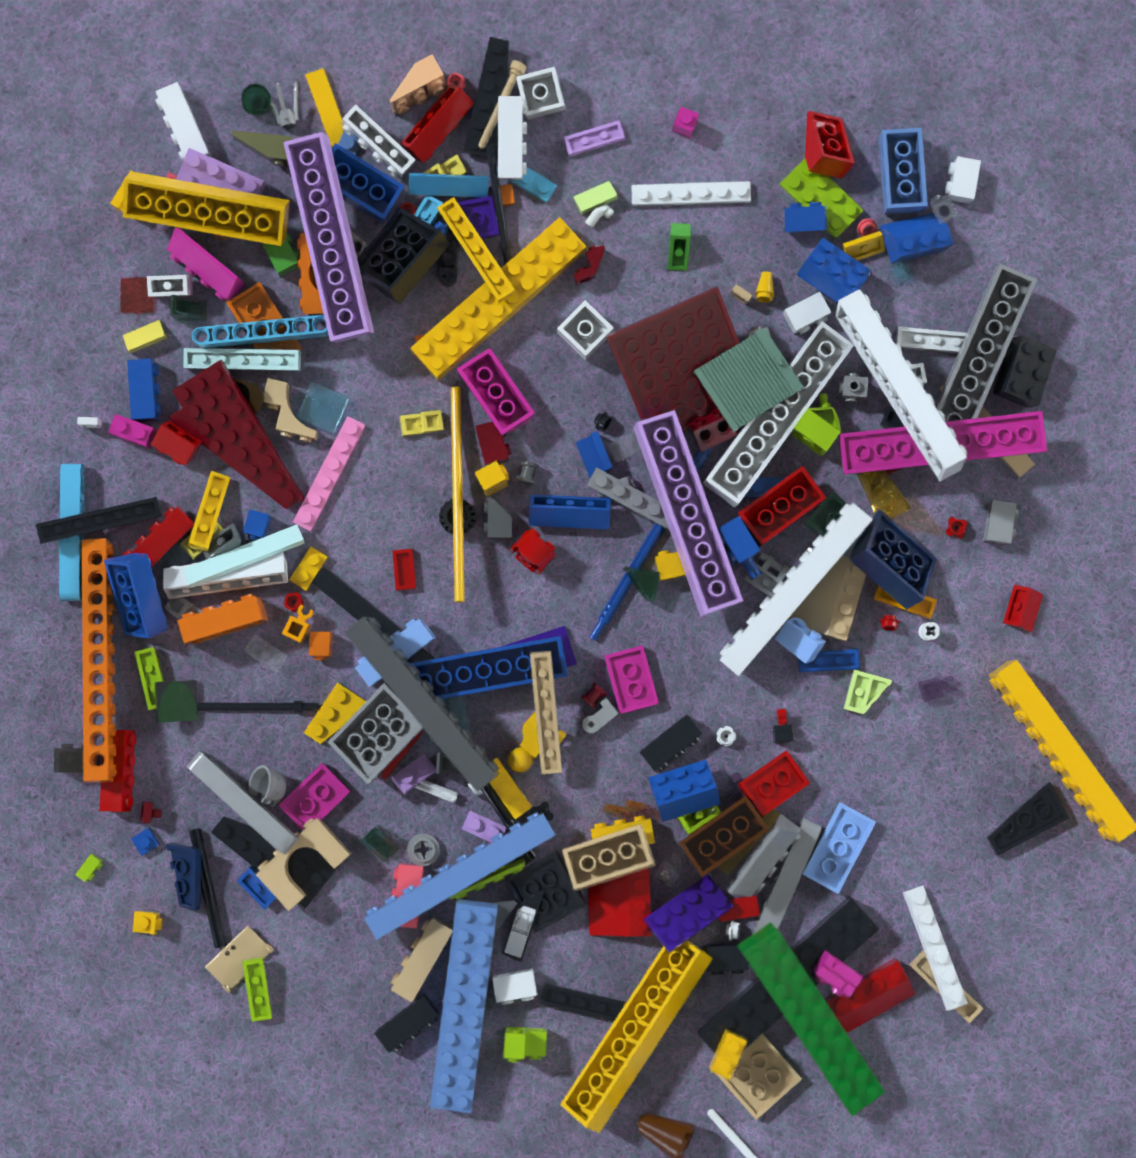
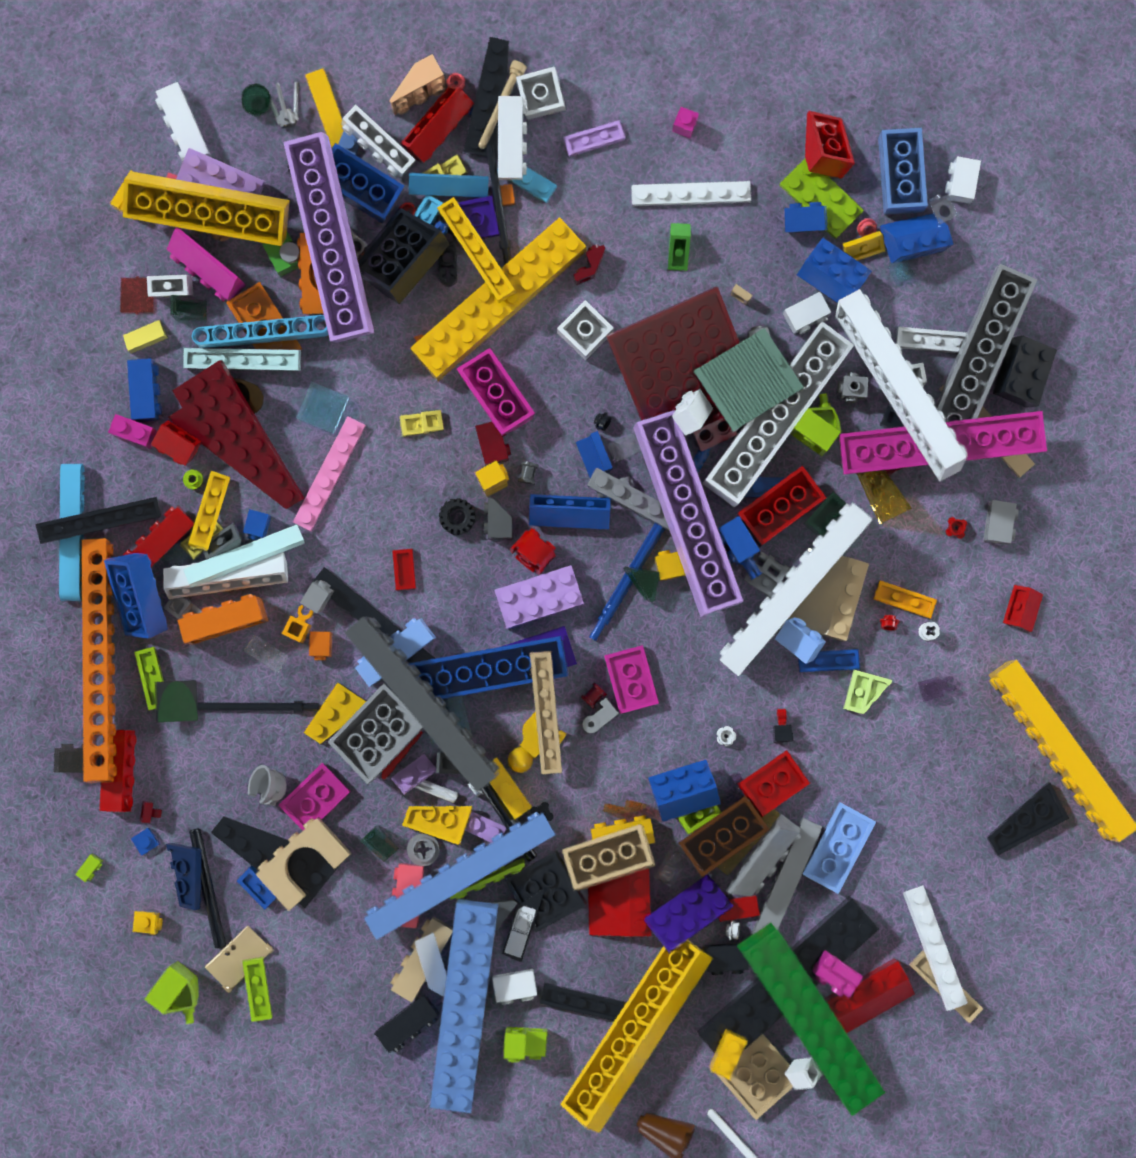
white tile [77,417,102,428] -> none
light grey beam [187,750,299,855] -> none
olive slope [232,130,293,167] -> none
tan arch [263,378,319,443] -> none
red plate [284,592,304,612] -> none
yellow plate [289,546,328,591] -> none
yellow piece [451,386,465,603] -> none
yellowish green slope [573,181,618,215] -> none
white arm [585,205,614,228] -> none
black brick [639,714,702,772] -> none
yellow cone [755,272,775,303] -> none
dark blue slope [849,509,936,610] -> none
none -> lime piece [144,961,199,1024]
none -> lime plate [183,469,203,490]
none -> light grey tile [279,242,300,263]
none -> light grey brick [300,580,334,613]
none -> yellow wing [402,806,473,845]
none -> white sticker [415,933,447,997]
none -> lavender brick [495,565,584,630]
none -> white brick [672,389,713,436]
none -> white brick [784,1058,823,1089]

